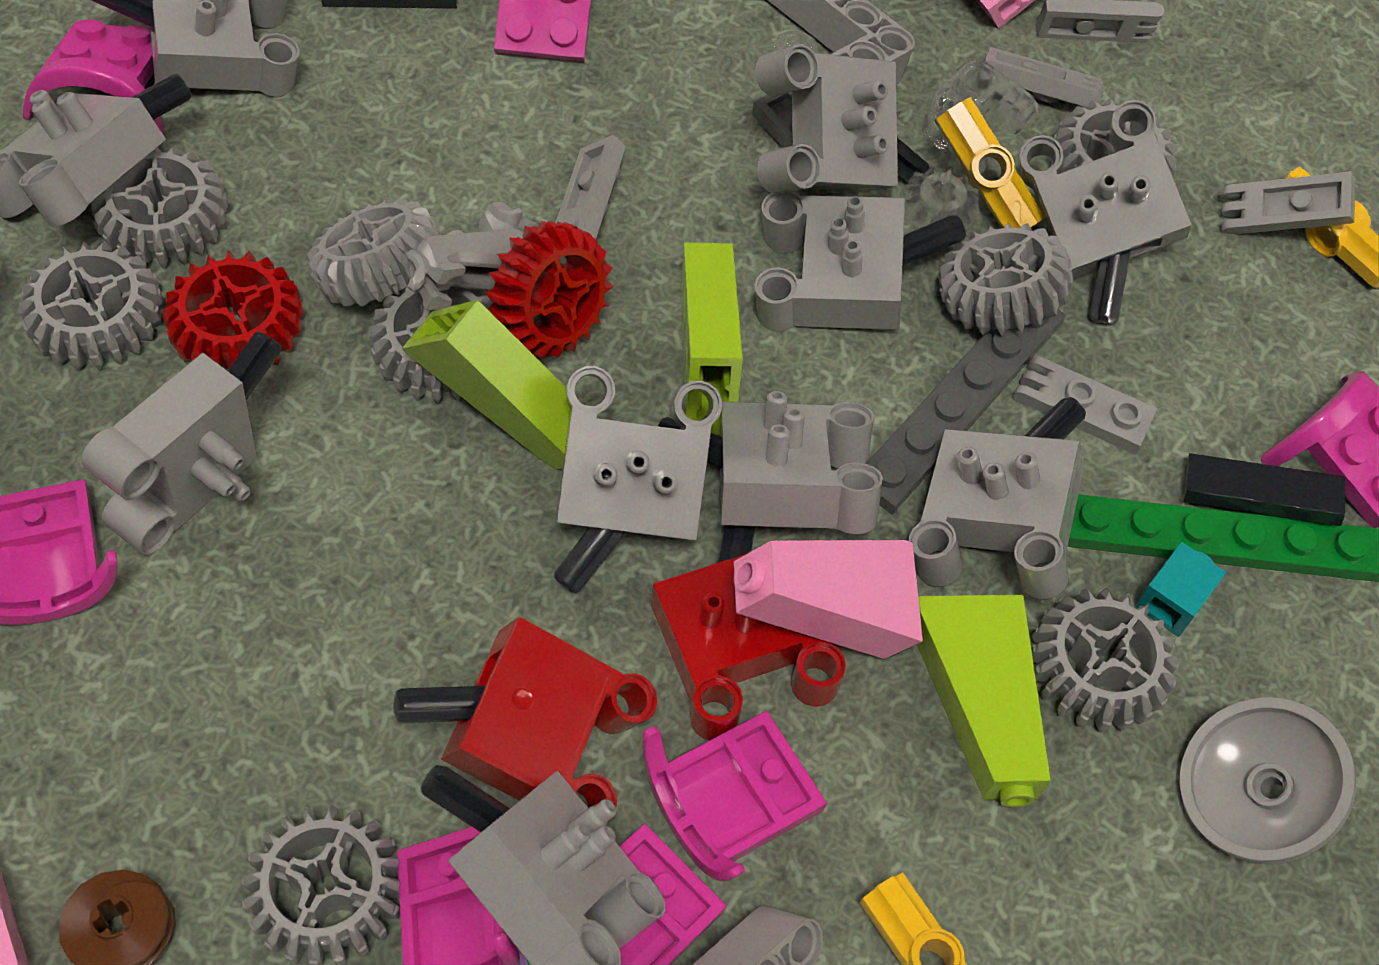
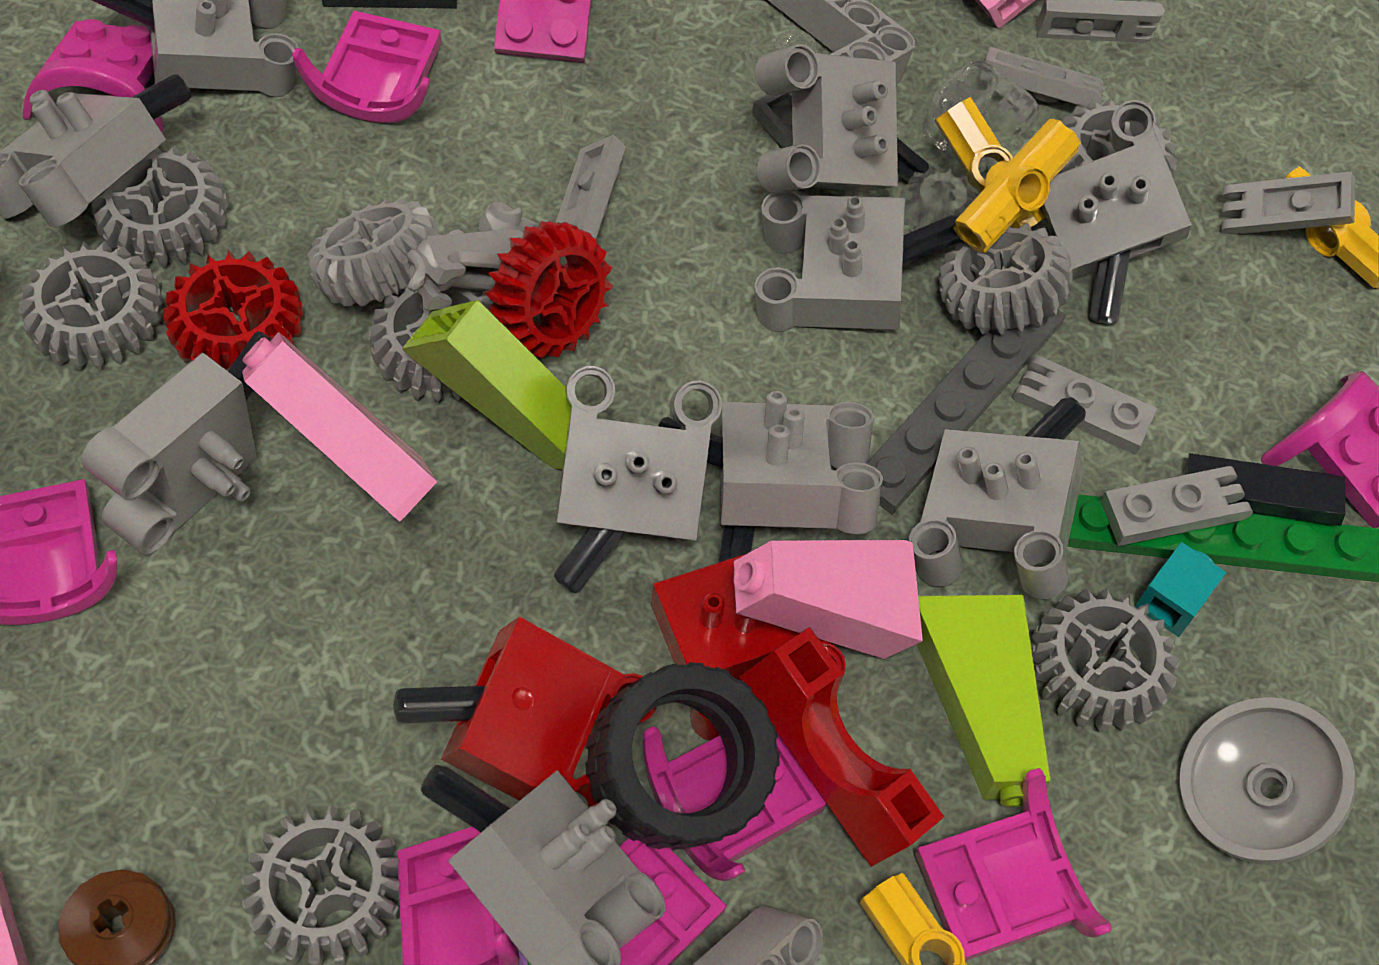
lime slope [682,242,743,435] -> none
none -> bright pink slope [242,332,437,522]
none -> dark pink piece [292,11,441,123]
none -> black tyre [585,662,780,850]
none -> red arch [739,627,944,867]
none -> dark pink piece [915,768,1112,961]
none -> yellow piece [953,119,1081,253]
none -> light grey hinge [1101,466,1253,546]

